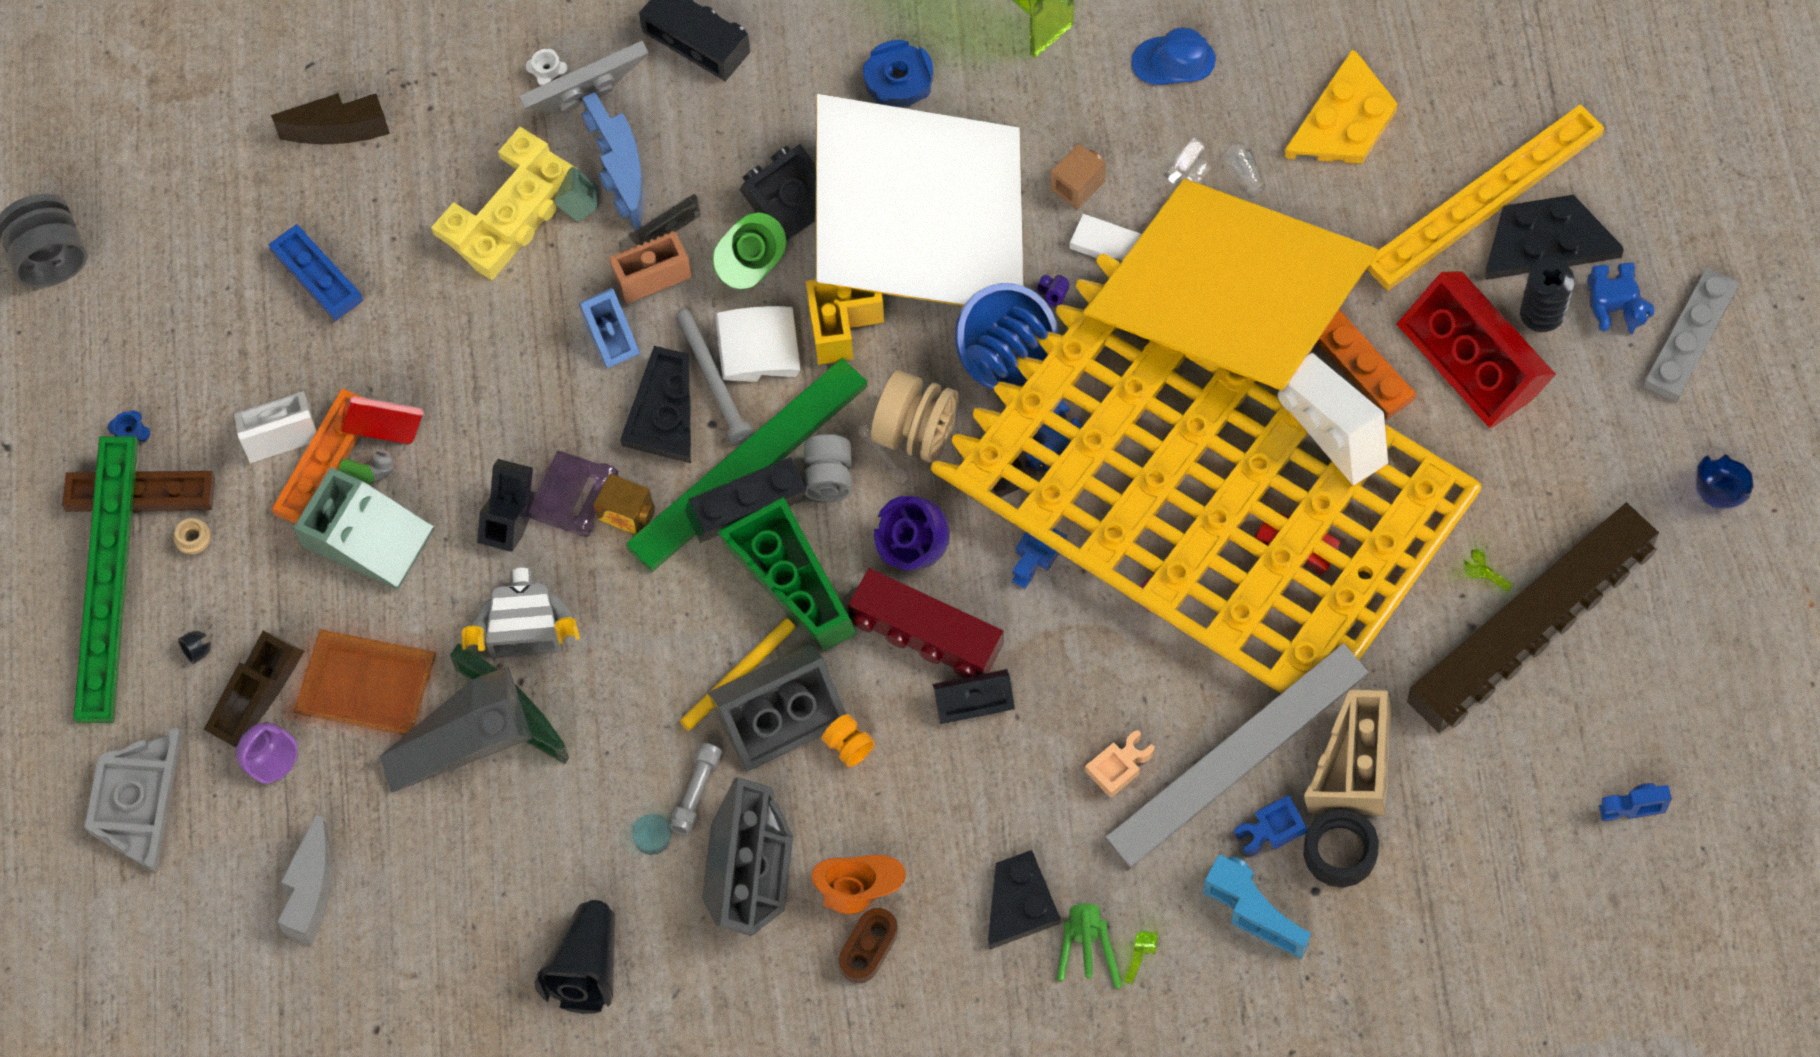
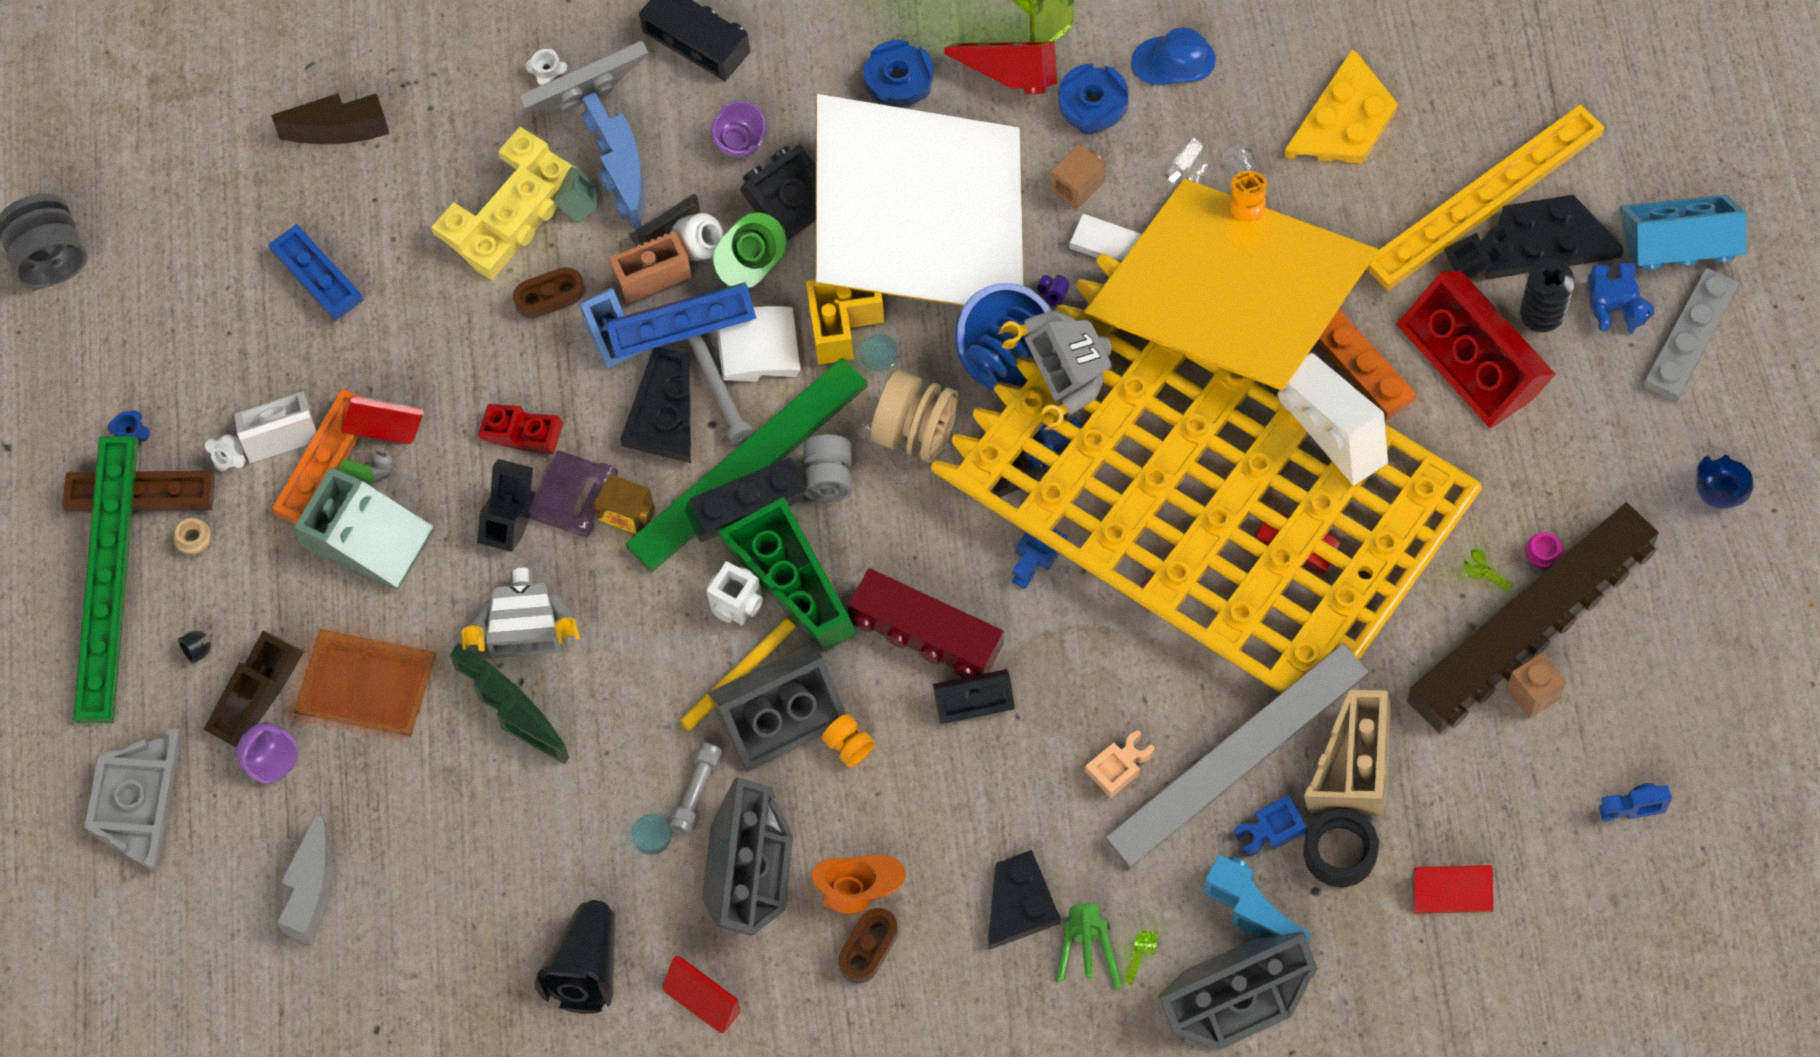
dark grey wedge [380,667,533,793] -> none
dark purple cylinder [874,496,950,571] -> none
none -> white plate [205,434,245,472]
none -> red slope [478,404,564,454]
none -> reddish brown plate [513,267,584,318]
none -> blue plate [606,282,757,358]
none -> red slope [663,956,741,1033]
none -> white head [672,213,724,262]
none -> white brick [706,561,763,626]
none -> medium lavender hair [711,100,767,159]
none -> clear light blue tile [860,333,897,371]
none -> red slope [944,41,1057,94]
none -> light grey torso [998,311,1112,430]
none -> blue plate [1058,64,1128,134]
none -> dark grey wedge [1158,931,1318,1049]
none -> light orange wheel [1230,171,1267,222]
none -> red slope [1411,865,1494,914]
none -> black plate [1444,226,1514,278]
none -> medium nougat brick [1506,652,1566,719]
none -> dark pink plate [1525,532,1564,569]
none -> dark azure slope [1620,194,1746,269]

